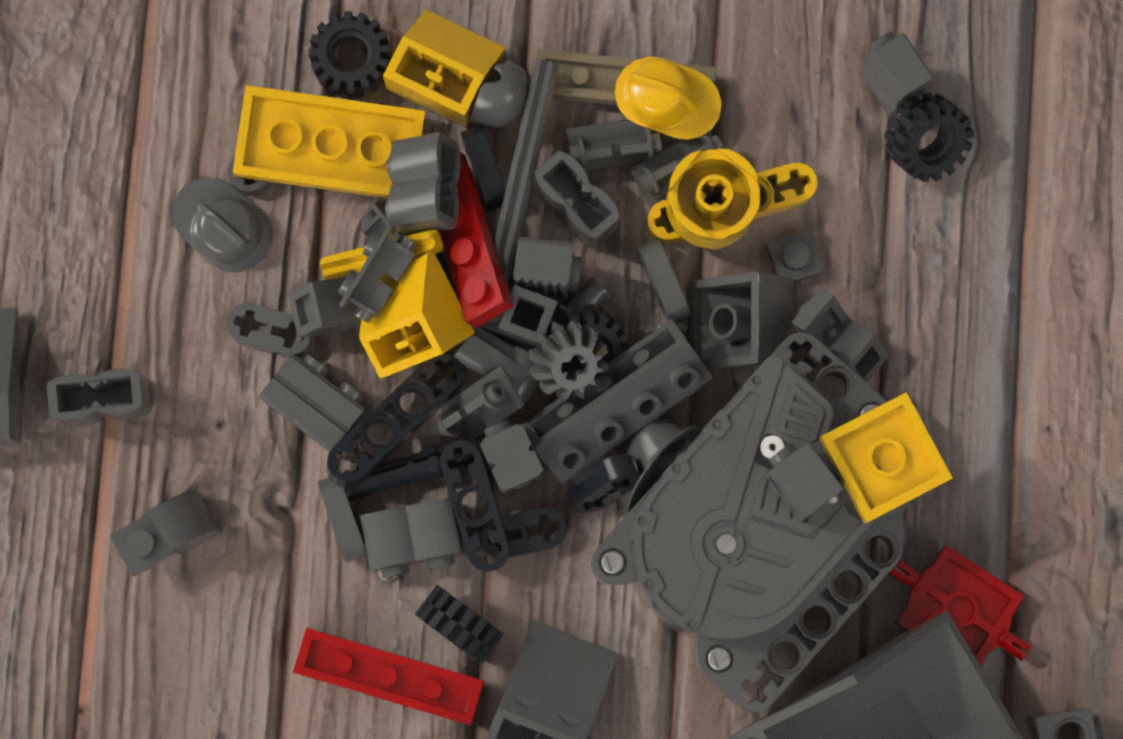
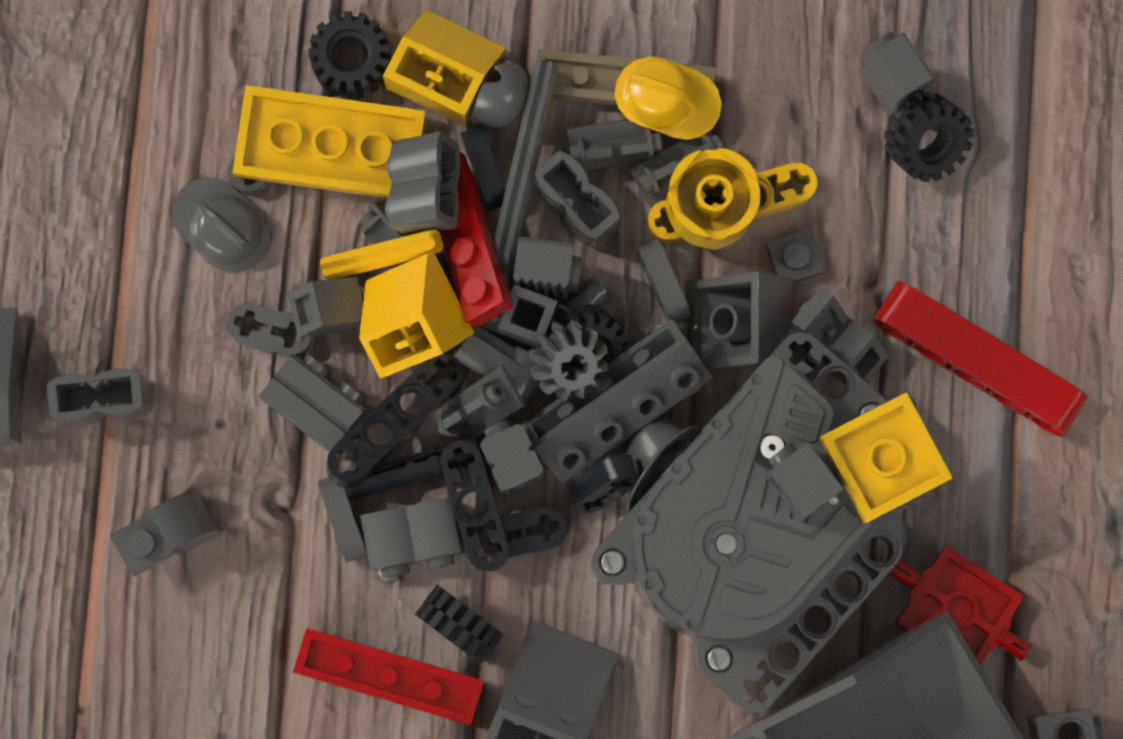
dark grey hinge [338,226,418,323] -> none
none -> red beam [873,281,1088,437]

